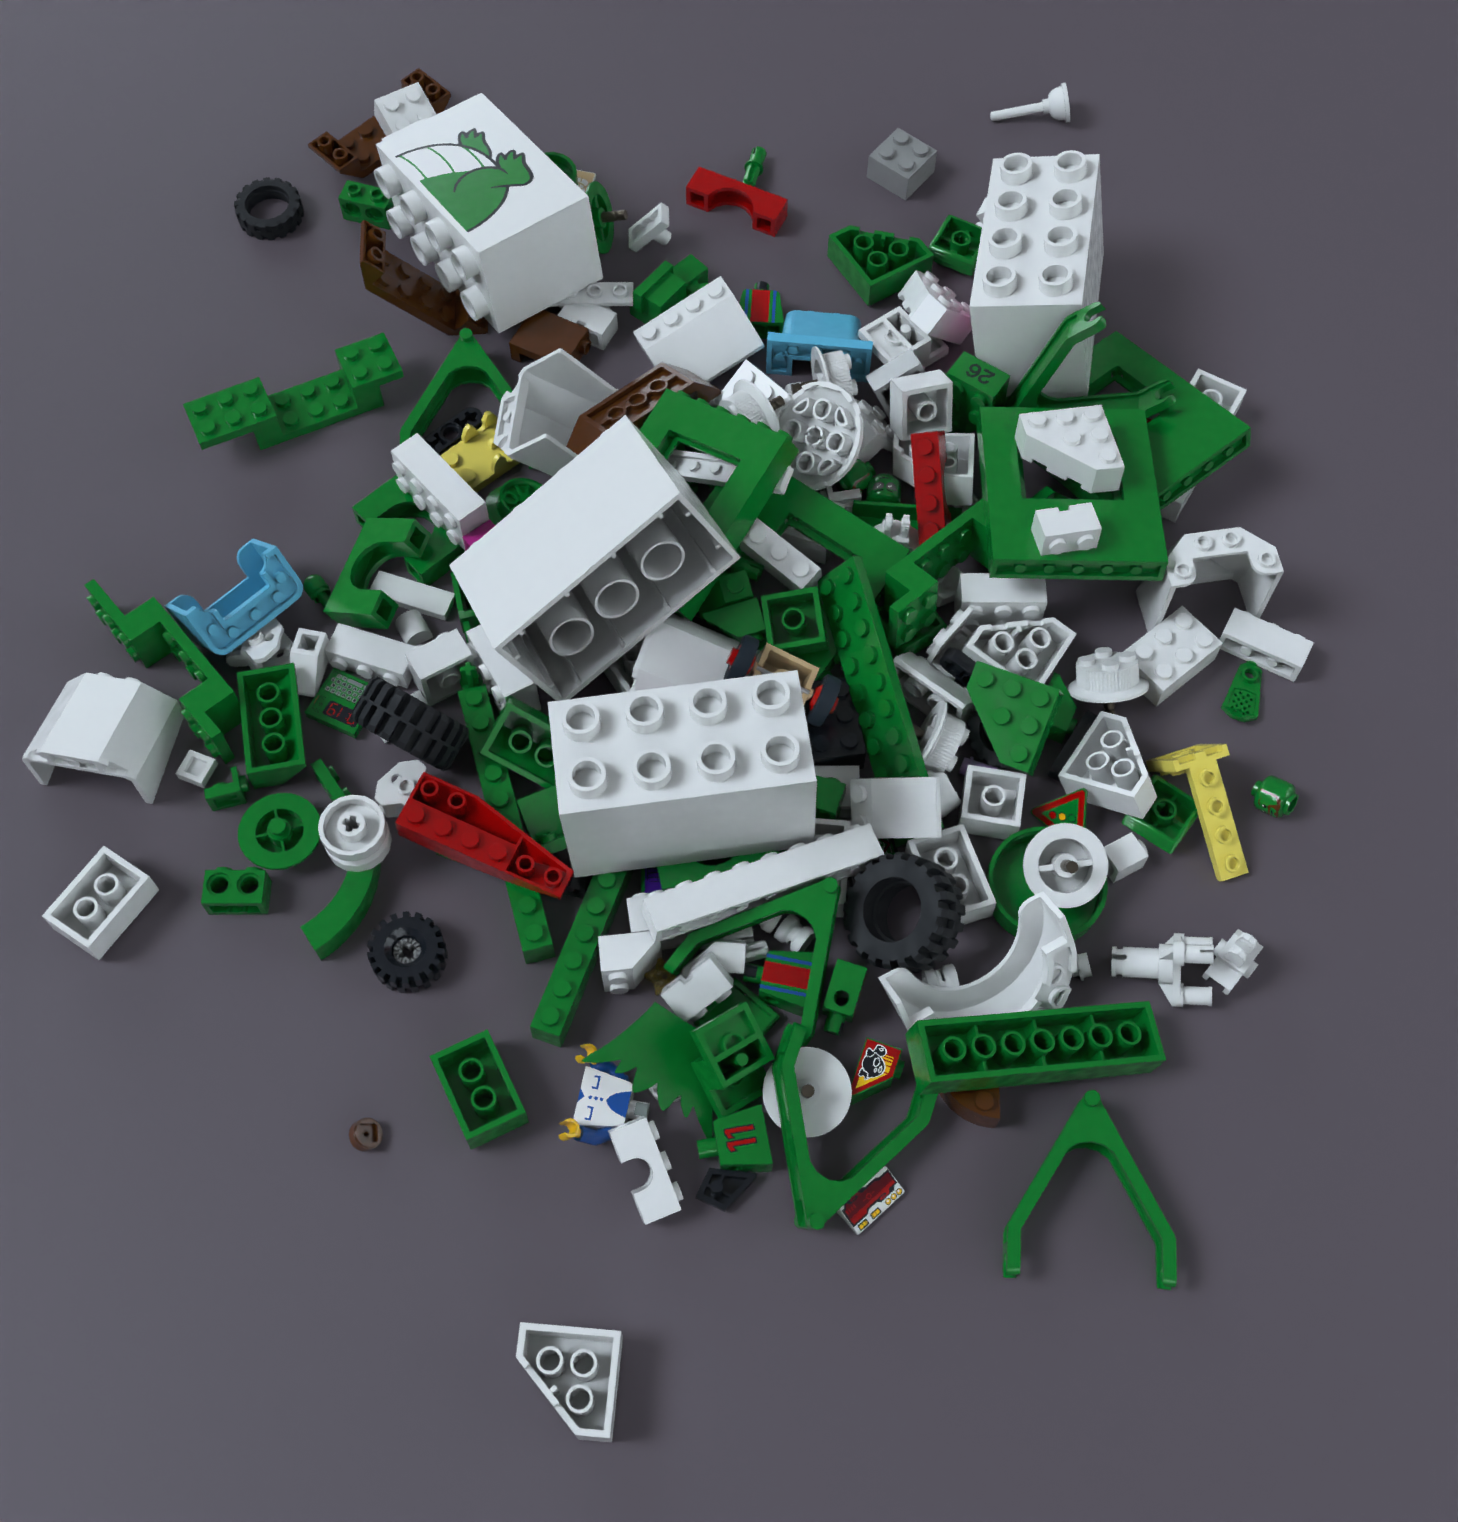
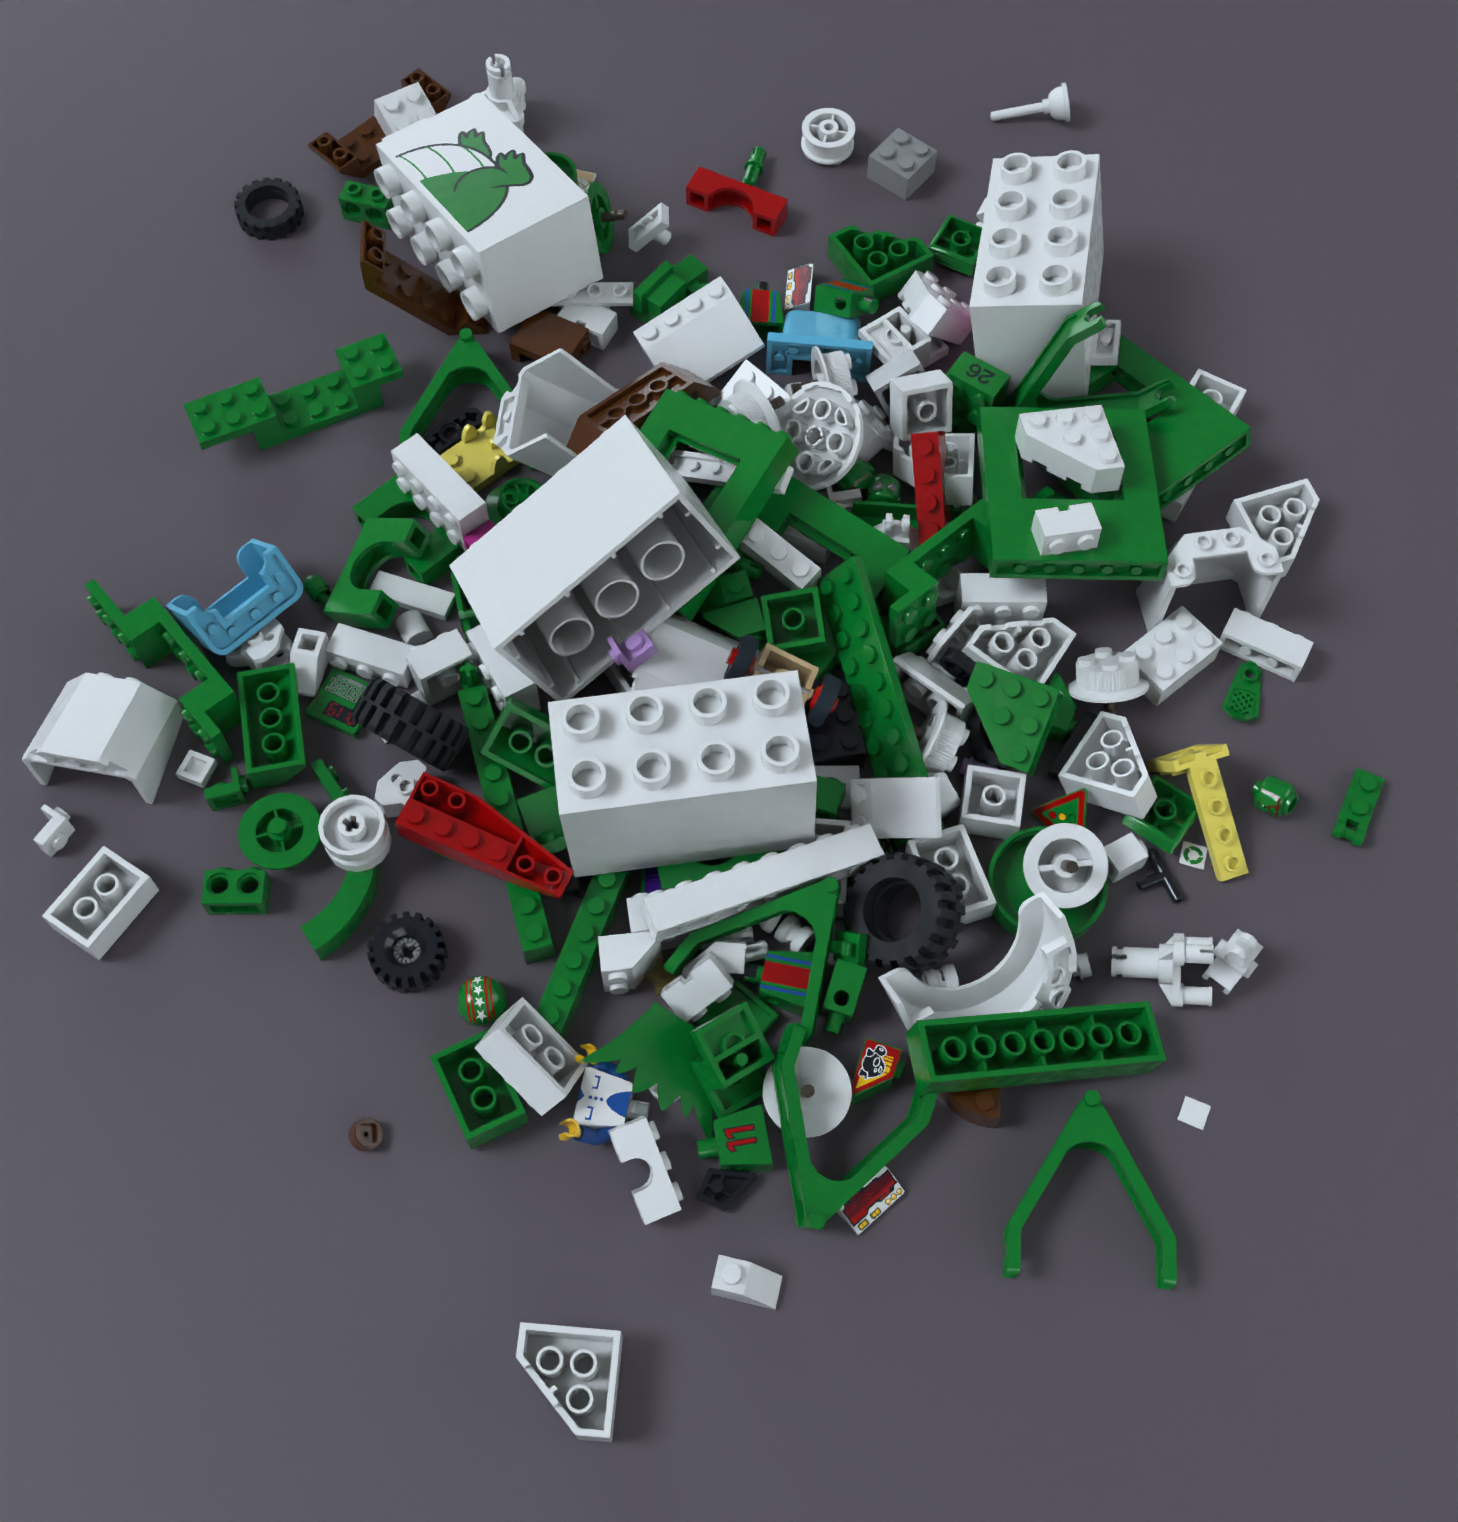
none -> white bracket [33,804,75,857]
none -> green helmet [457,975,507,1027]
none -> white wheel [470,54,526,133]
none -> white brick [475,997,588,1116]
none -> lavender bracket [606,628,659,672]
none -> white slope [711,1255,782,1310]
none -> slope [784,264,813,313]
none -> white wheel [801,108,855,165]
none -> green torso [814,278,879,318]
none -> green tile [829,930,867,965]
none -> white plate [1090,320,1121,366]
none -> black piece [1136,848,1183,903]
none -> white sticker [1177,1096,1211,1130]
none -> white sticker [1179,841,1208,870]
none -> white brick [1226,478,1320,577]
none -> green plate [1330,767,1385,848]

